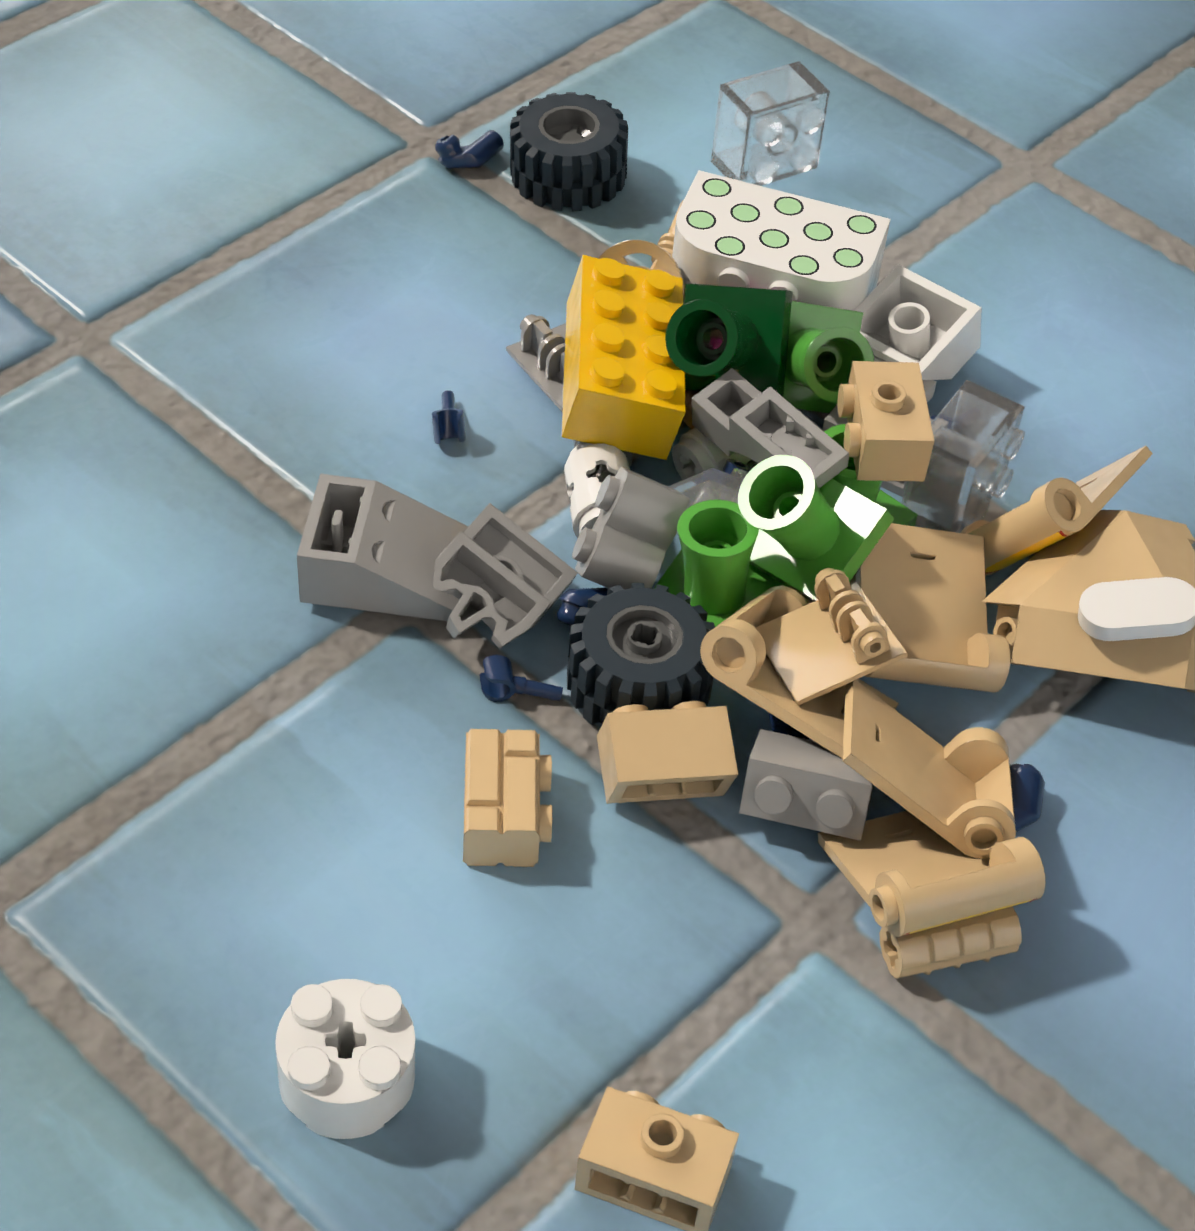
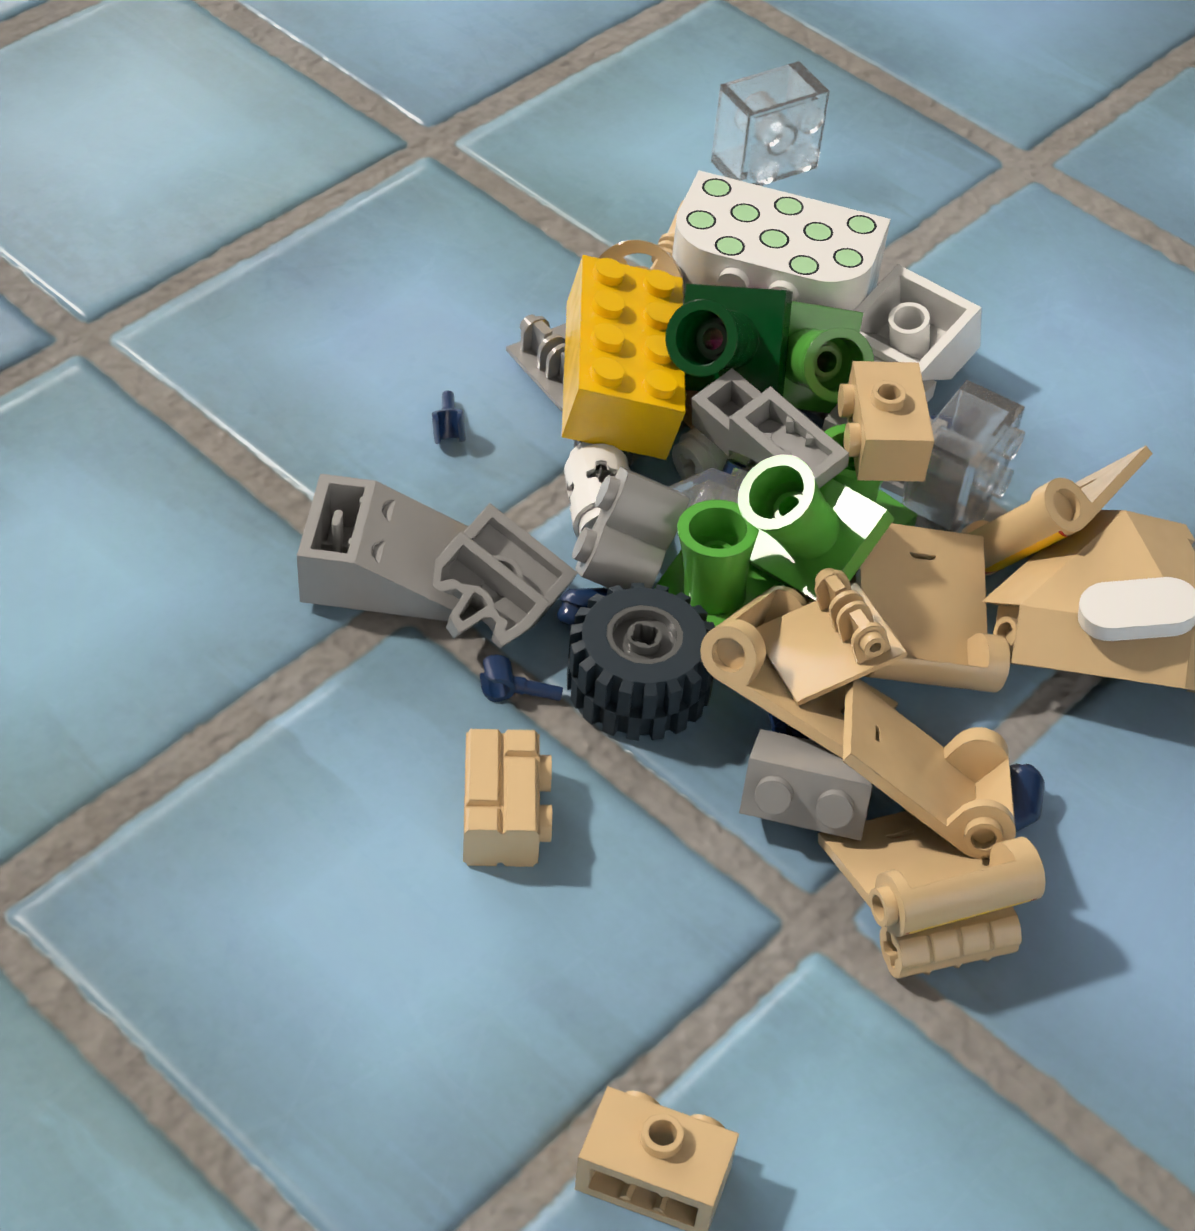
white brick [276,979,415,1139] -> none
dark blue arm [435,130,504,169] -> none
black wheel [510,92,628,212] -> none
tan brick [597,701,738,804] -> none

